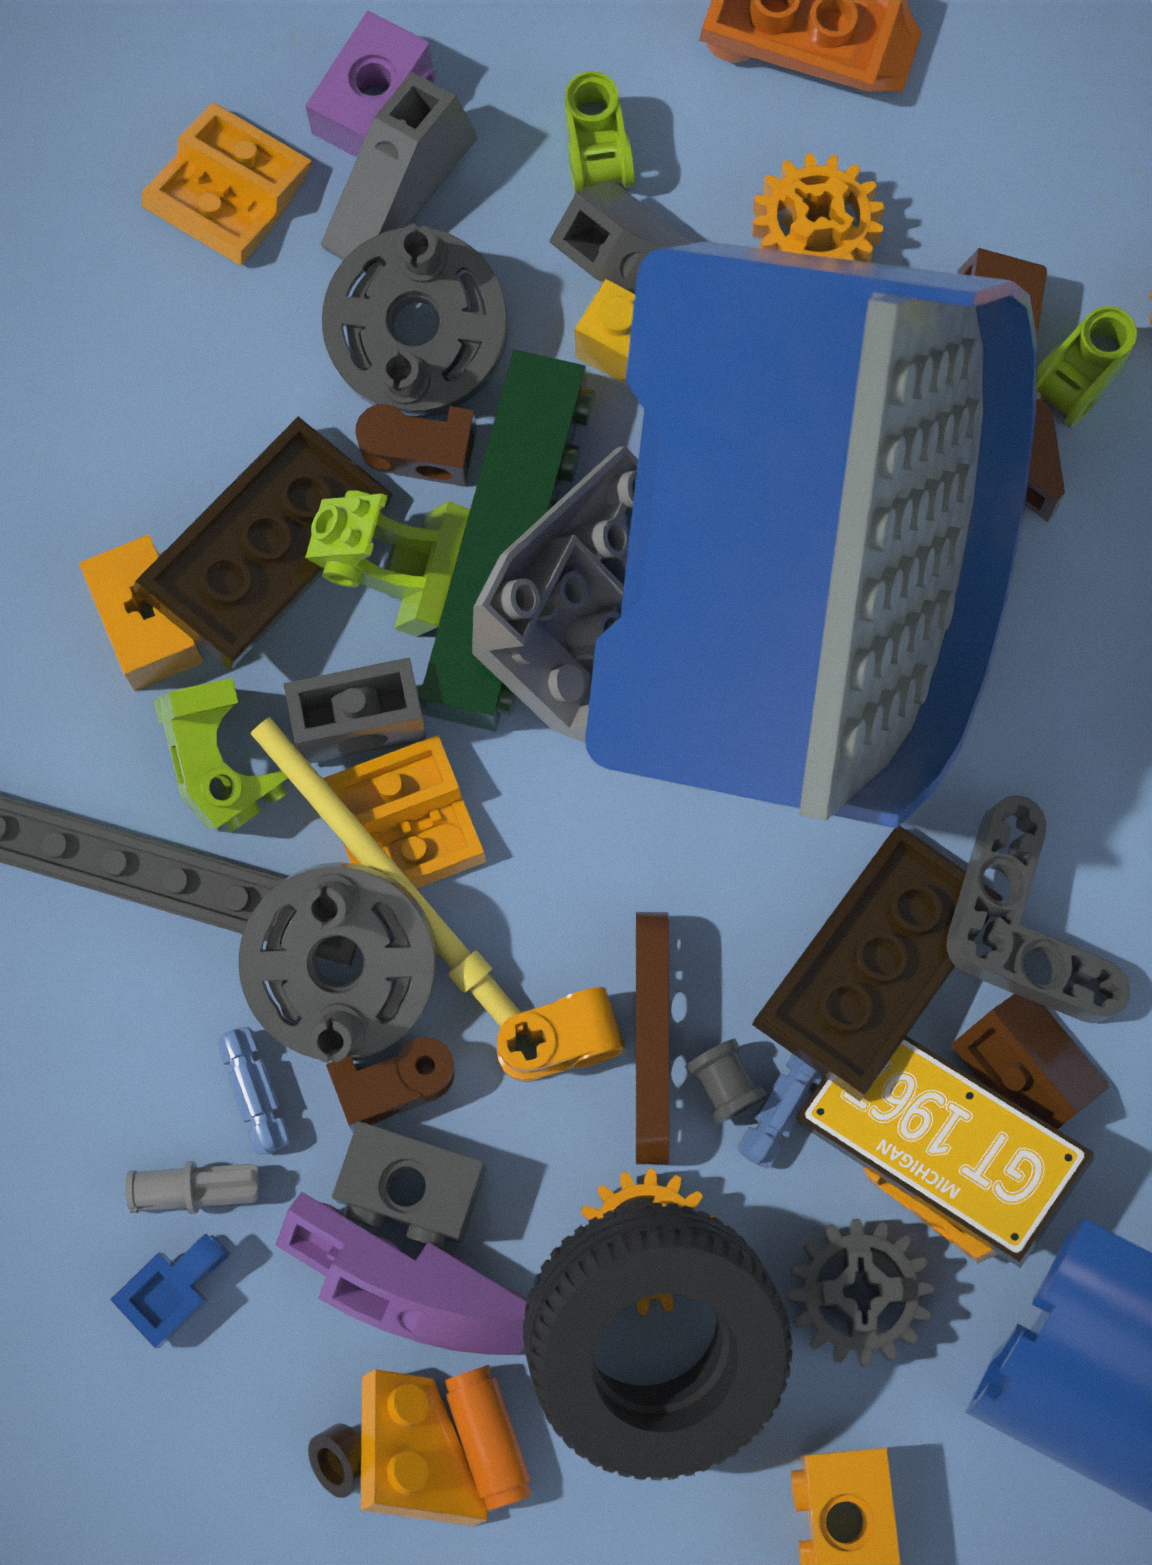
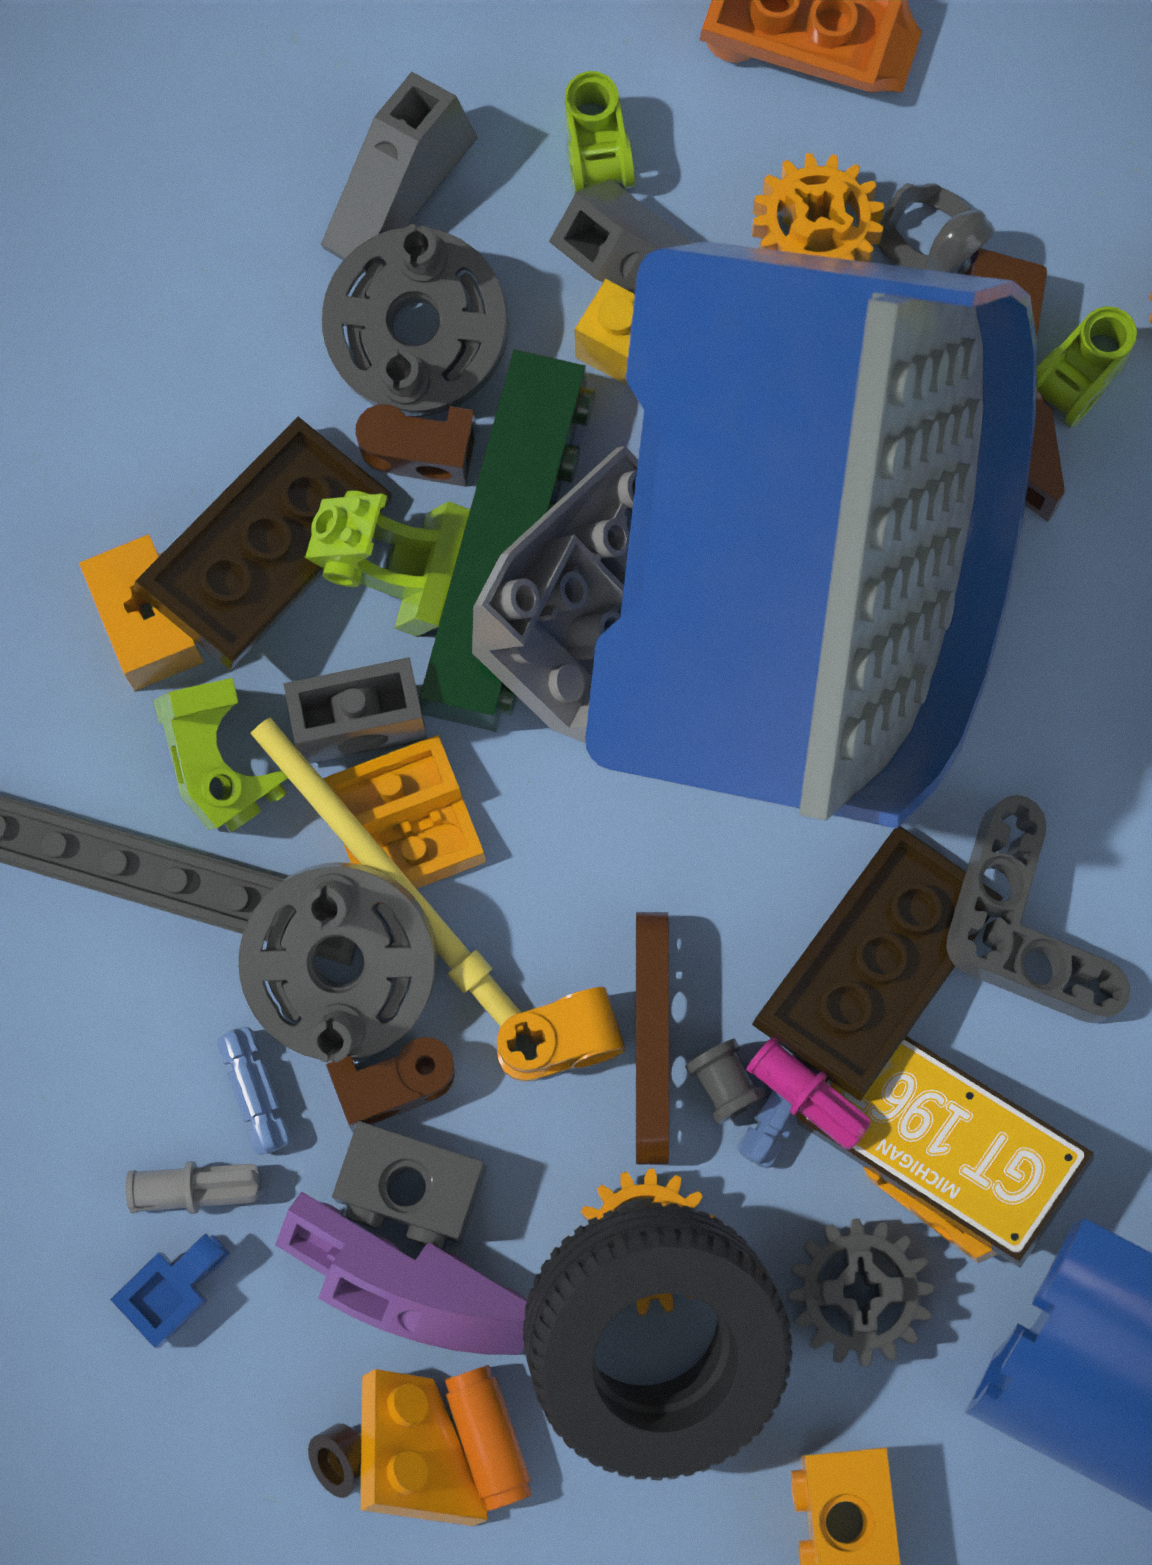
light orange slope [142,102,312,266] -> none
medium lavender brick [305,10,436,158] -> none
reddish brown panel [951,994,1109,1129] -> none
none -> dark pink axle [747,1037,871,1150]
none -> dark grey piece [878,183,995,273]

